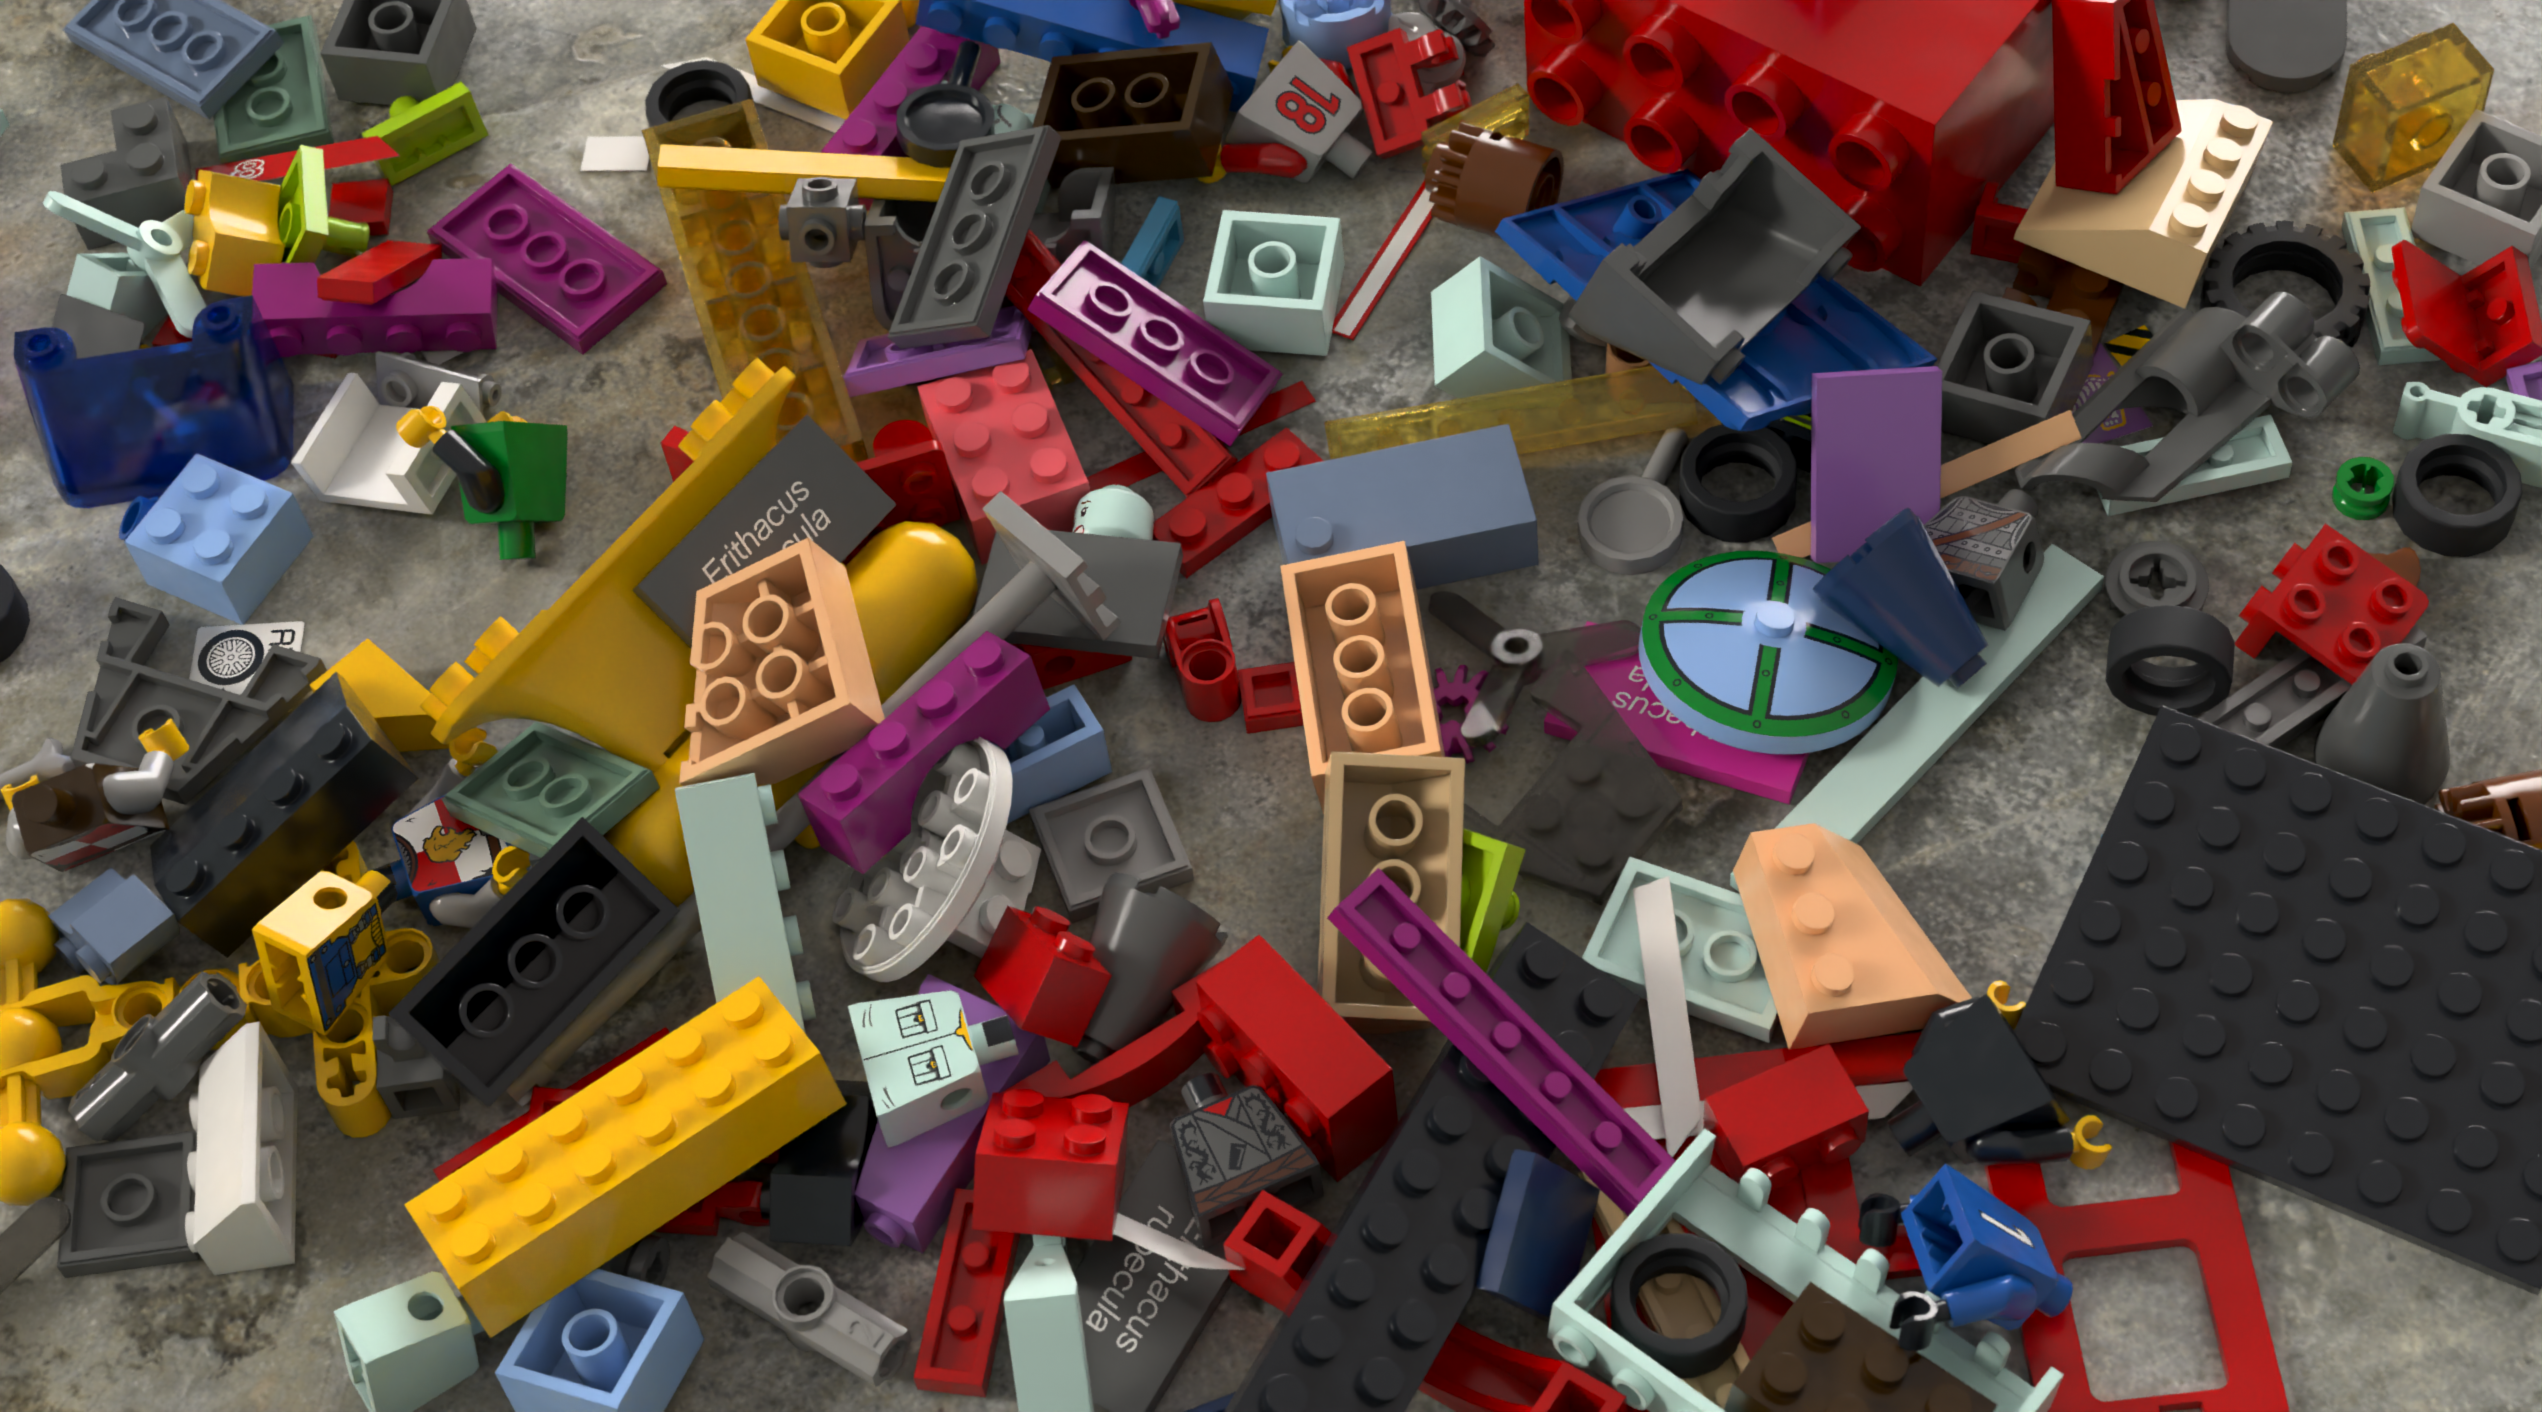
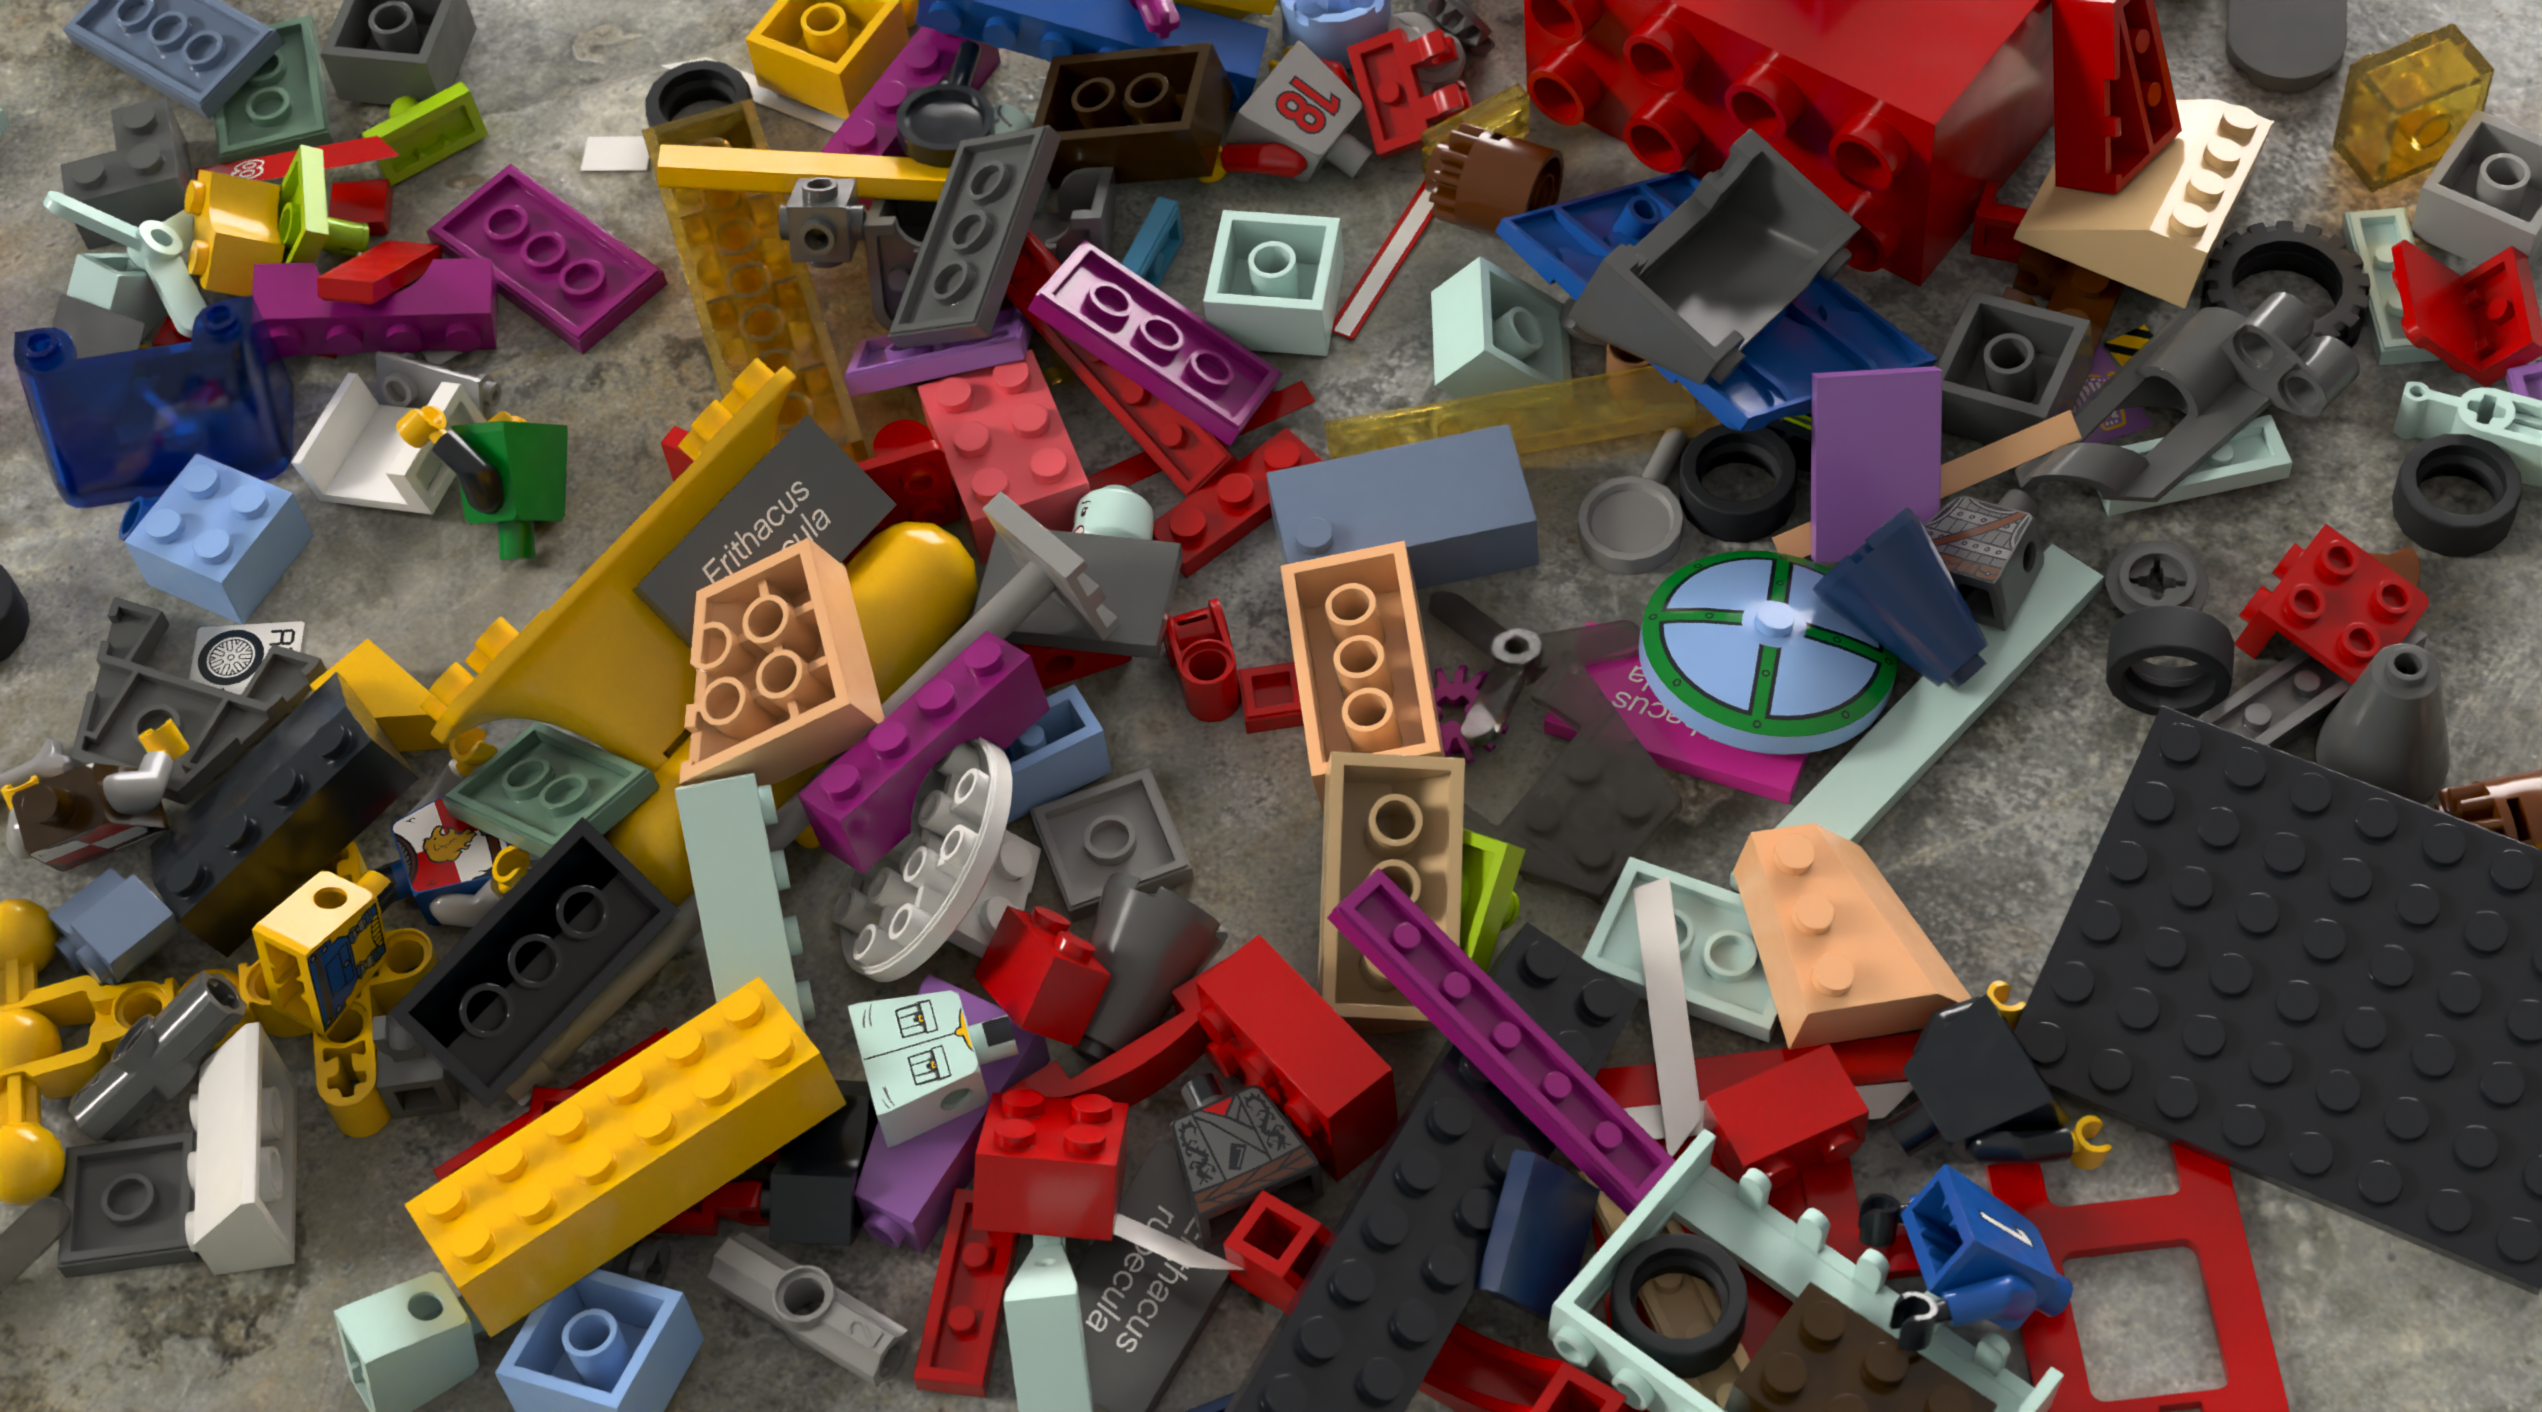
green bush [2332,456,2394,520] -> none

